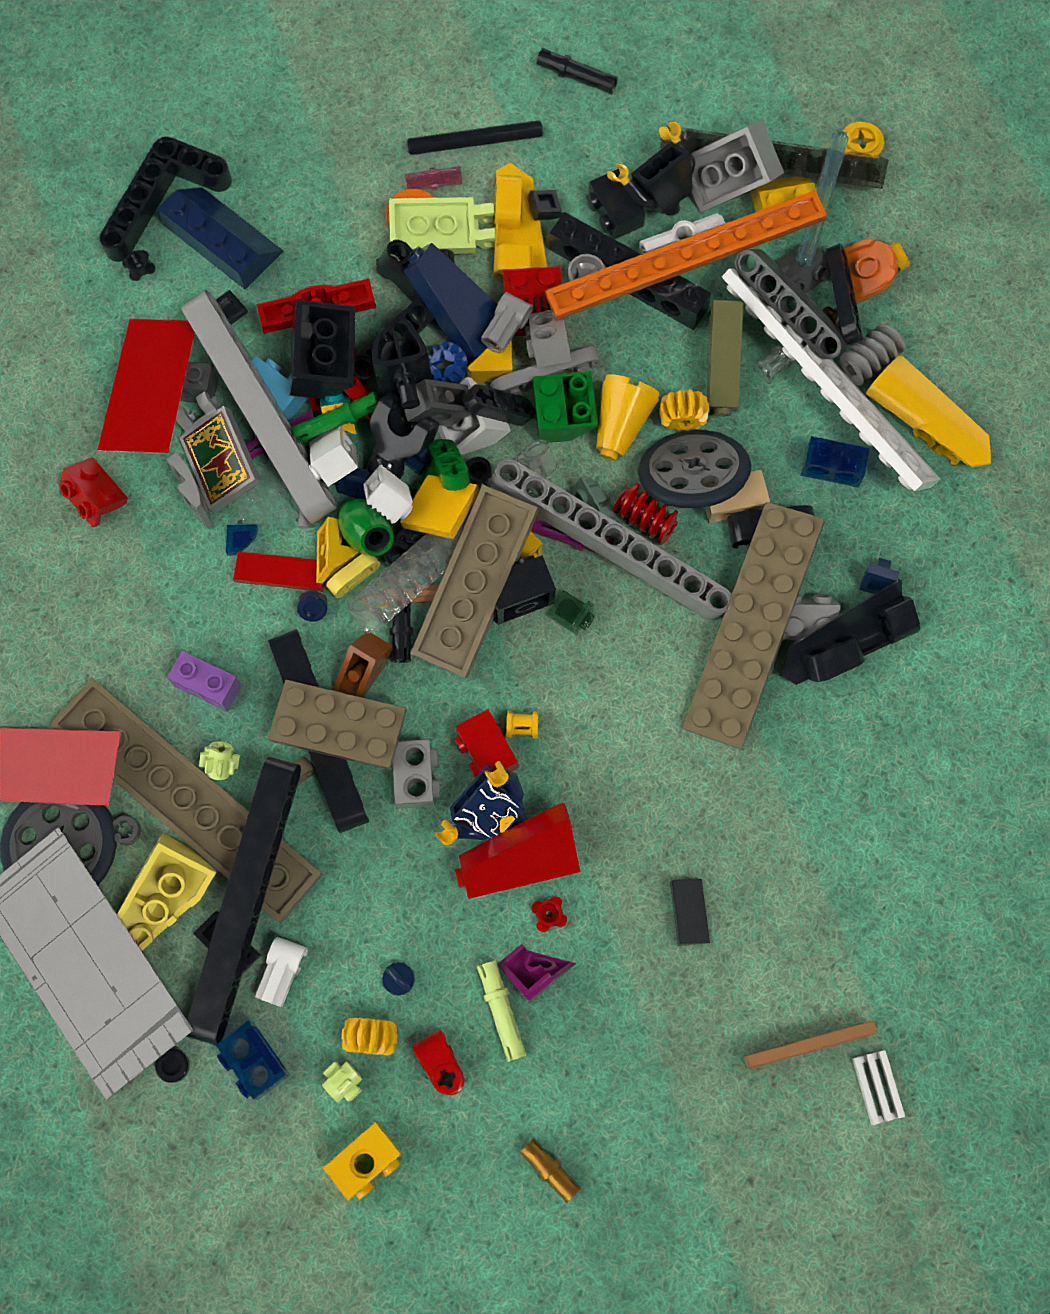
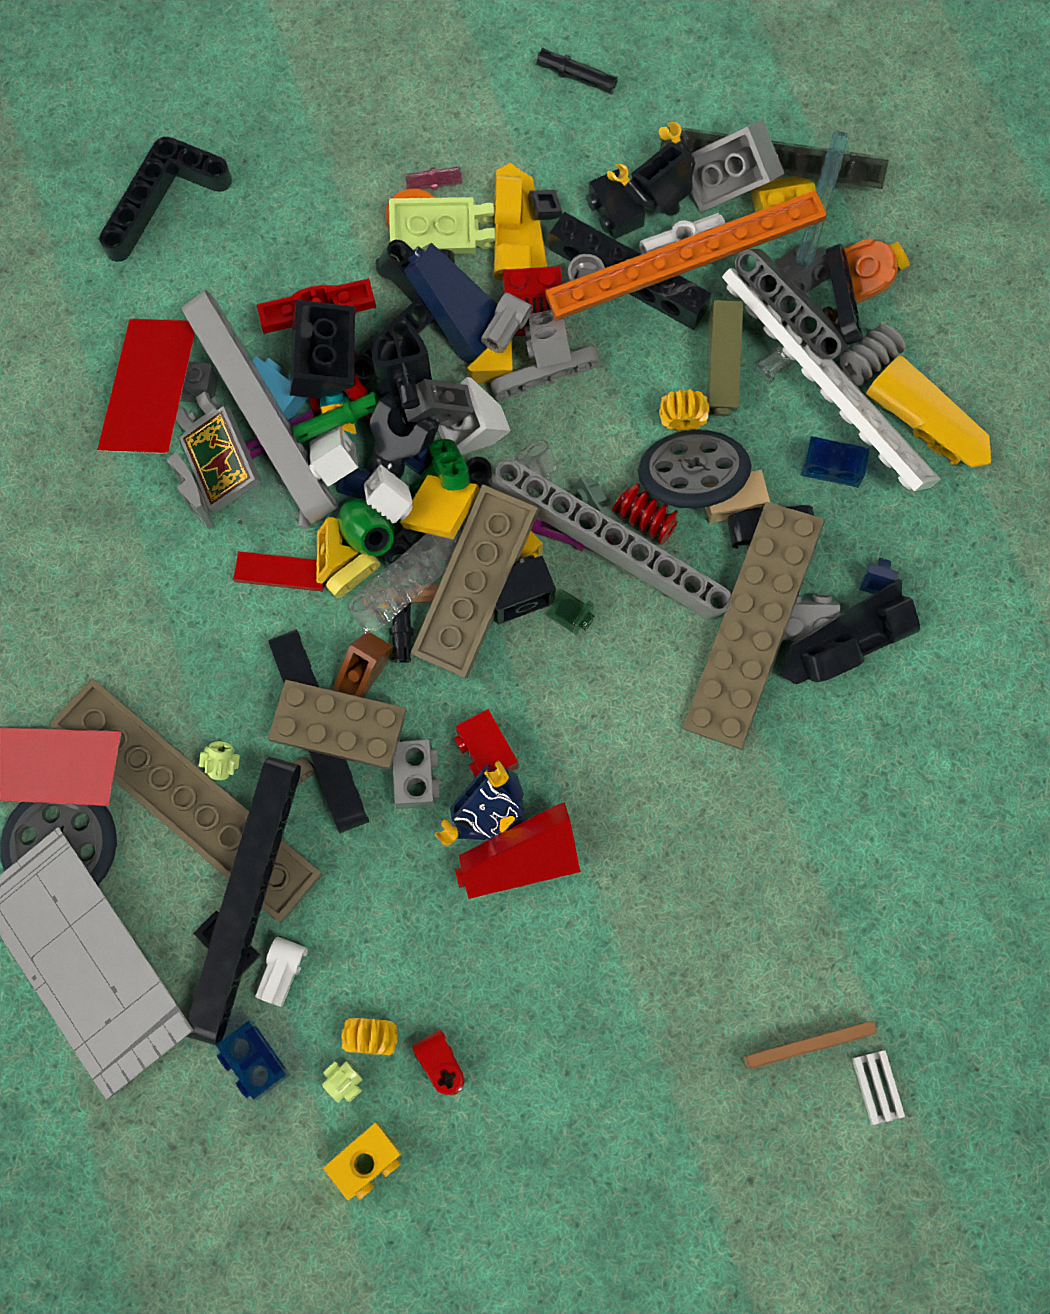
red bracket [59,457,128,527] -> none
dark grey bush [113,816,141,846] -> none
light yellow wedge [116,833,216,951] -> none
black plate [122,250,156,281] -> none
black tile [155,1049,190,1083] -> none
dark blue slope [157,187,283,290] -> none
medium lavender brick [167,651,243,712] -> none
black tile [216,290,248,325] -> none
clear blue tile [226,524,258,556] -> none
dark blue tile [297,590,328,622] -> none
dark blue tile [382,962,415,996] -> none
black axle [407,120,543,155] -> none
blue gear [428,341,467,384] -> none
black beam [462,384,535,426] -> none
yellowish green pin [477,960,527,1062] -> none
magenta slope [497,944,577,1004] -> none
yellow bush [506,710,538,739] -> none
pearl gold pin [519,1138,582,1204] -> none
red plate [532,896,567,932] -> none
green slope [533,371,598,444] -> none
yellow cone [596,374,660,461] -> none
black slope [670,879,710,946] -> none
yellow gear [839,122,884,163] -> none

